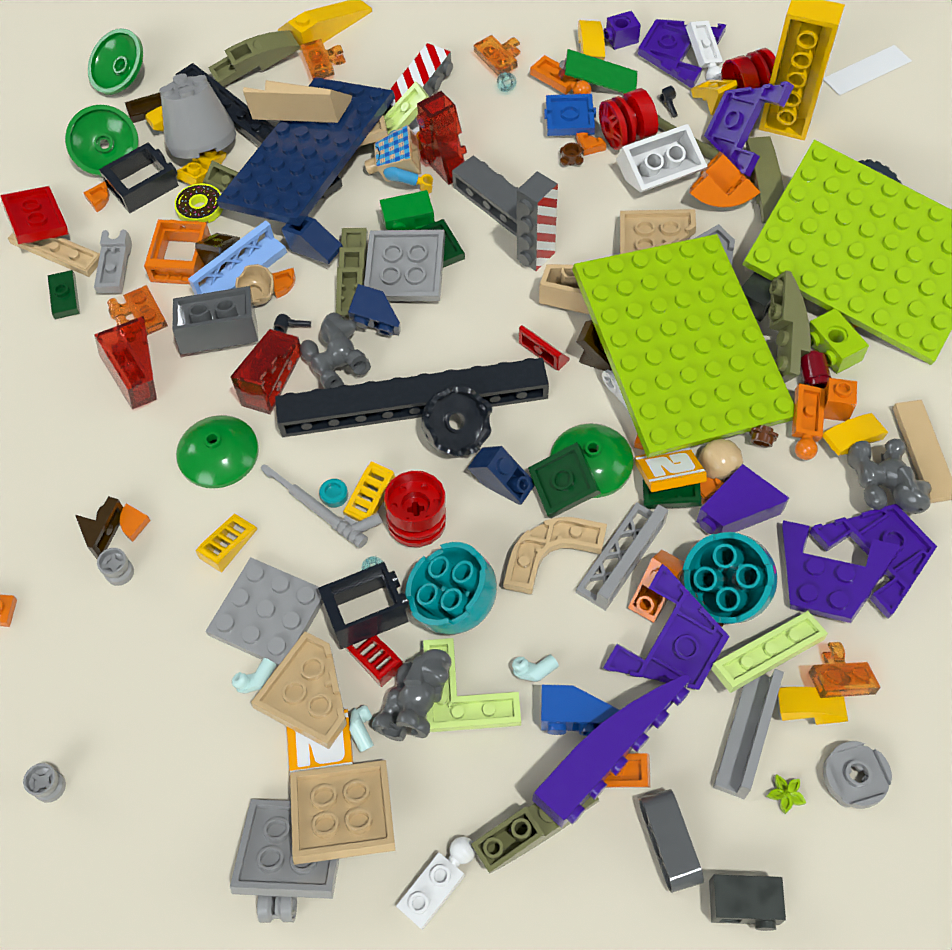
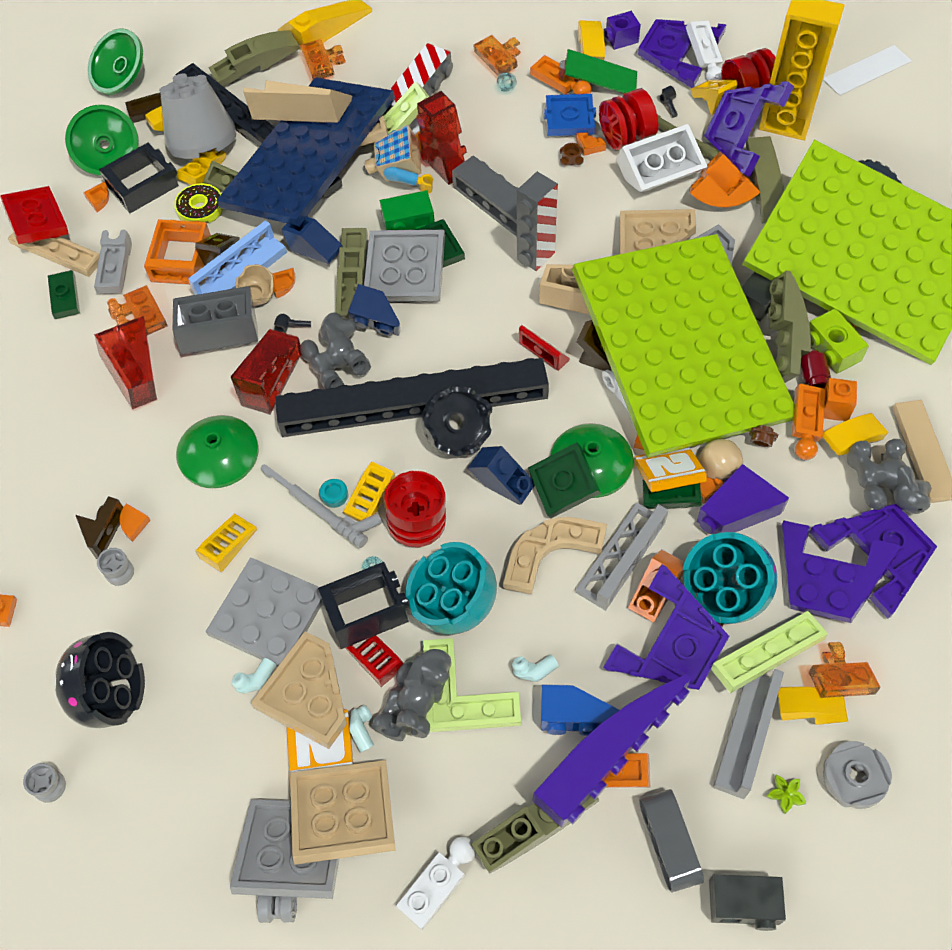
none -> black cylinder [54,632,145,728]

